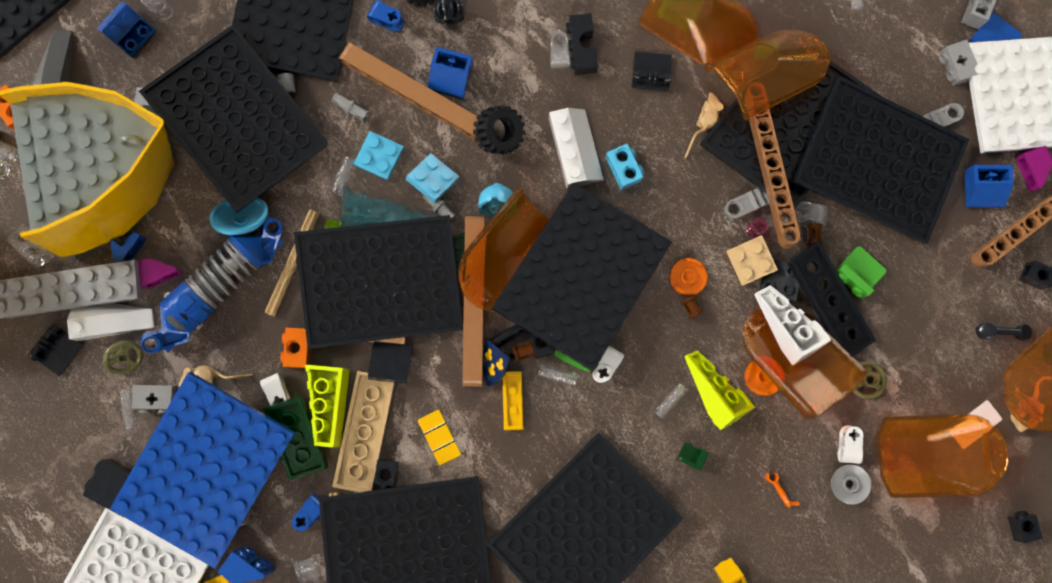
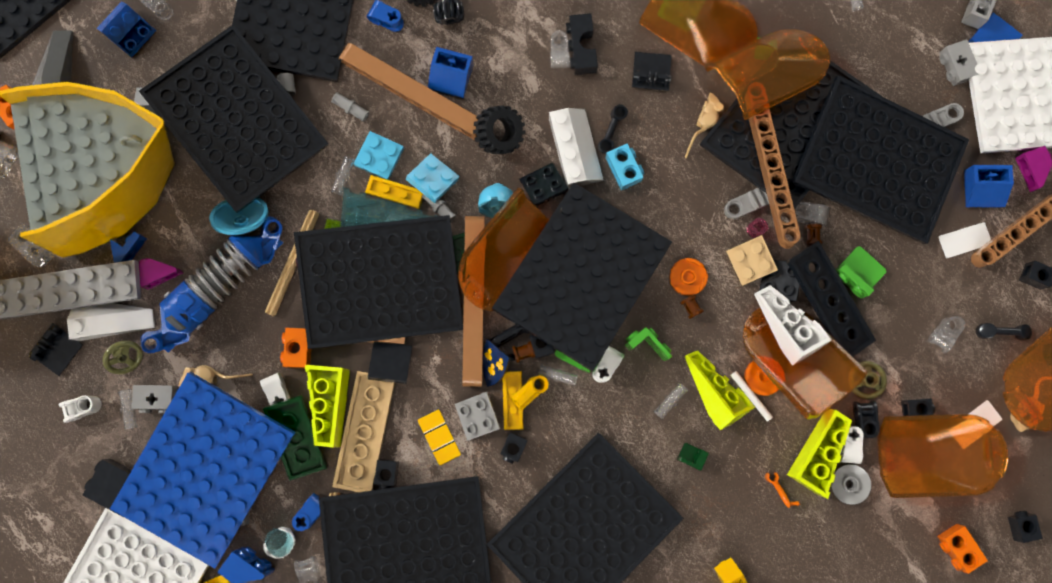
none -> white piece [59,396,102,423]
none -> clear light blue hair [264,527,295,559]
none -> yellow tile [365,175,423,210]
none -> light grey hinge [455,392,500,441]
none -> black brick [500,432,528,464]
none -> yellow piece [510,375,549,410]
none -> black hinge [519,163,568,207]
none -> black bar [598,104,628,154]
none -> bright green bracket [625,327,672,361]
none -> white bar [730,371,773,421]
none -> neon yellow wedge [787,408,852,499]
none -> black piece [853,400,880,439]
none -> black brick [901,398,935,420]
none -> clear piece [928,316,965,353]
none -> orange brick [937,524,988,574]
none -> white sticker [938,222,991,258]

